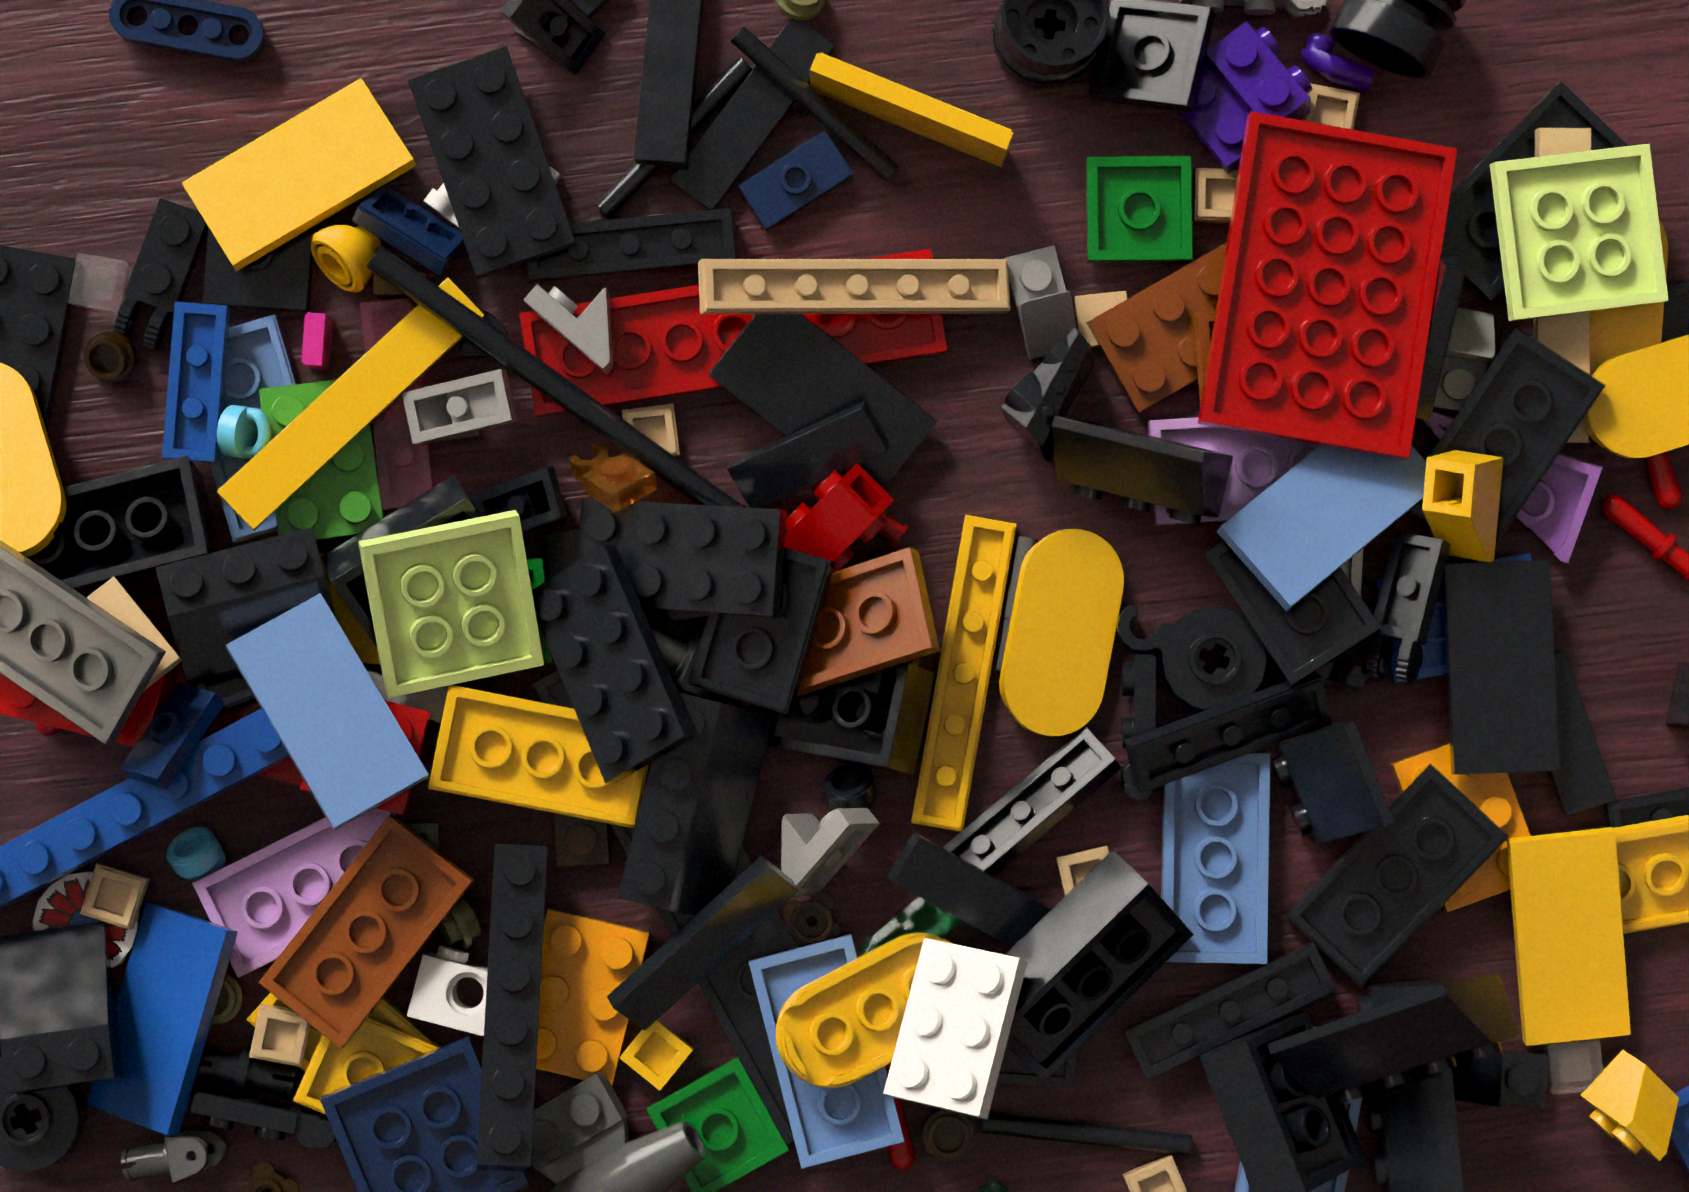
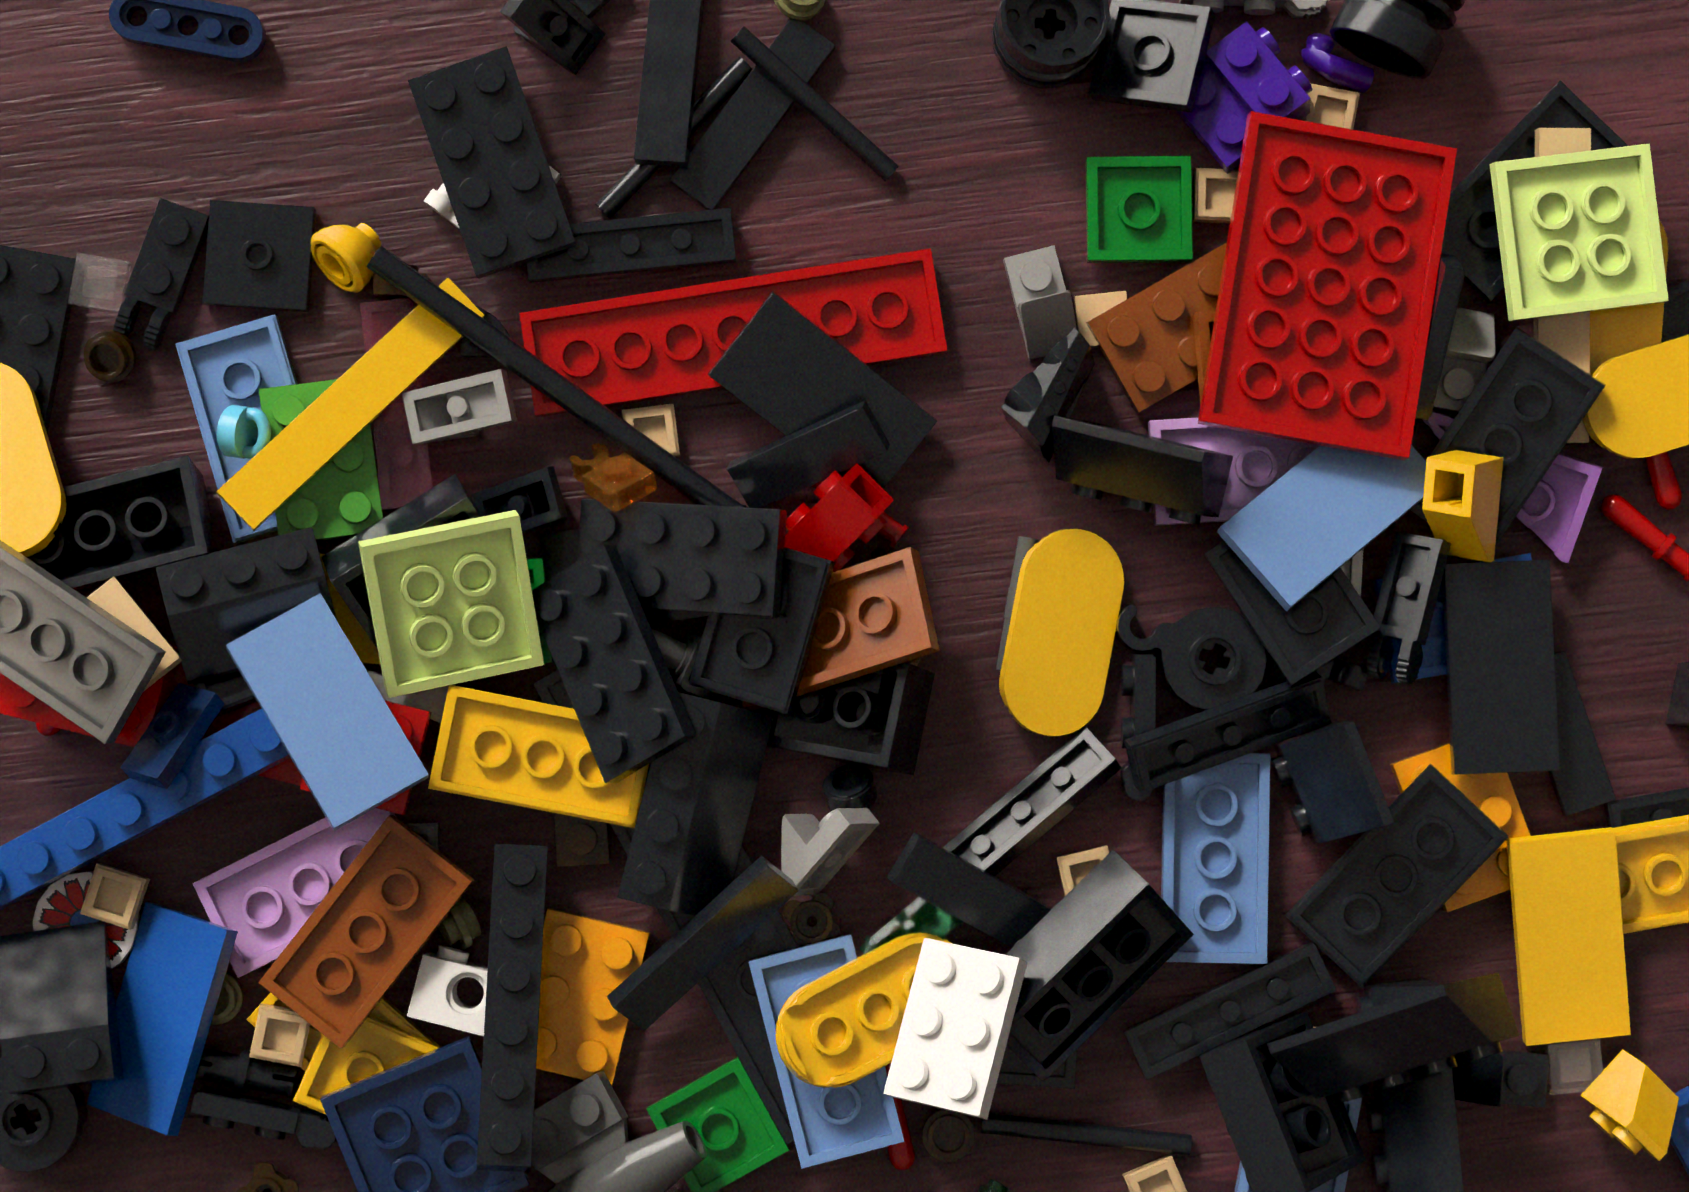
dark grey piece [121,1129,228,1183] -> none
blue plate [162,302,231,464] -> none
medium azure tile [166,827,226,880] -> none
yellow tile [182,78,416,272] -> none
dark pink tile [301,312,333,371] -> none
dark blue plate [352,185,465,276] -> none
light grey slope [524,284,614,374] -> none
yellow plate [619,1019,694,1091] -> none
tan tile [698,259,1010,315] -> none
dark blue plate [738,130,853,232] -> none
yellow tile [810,52,1013,168] -> none
yellow tile [911,515,1017,832] -> none

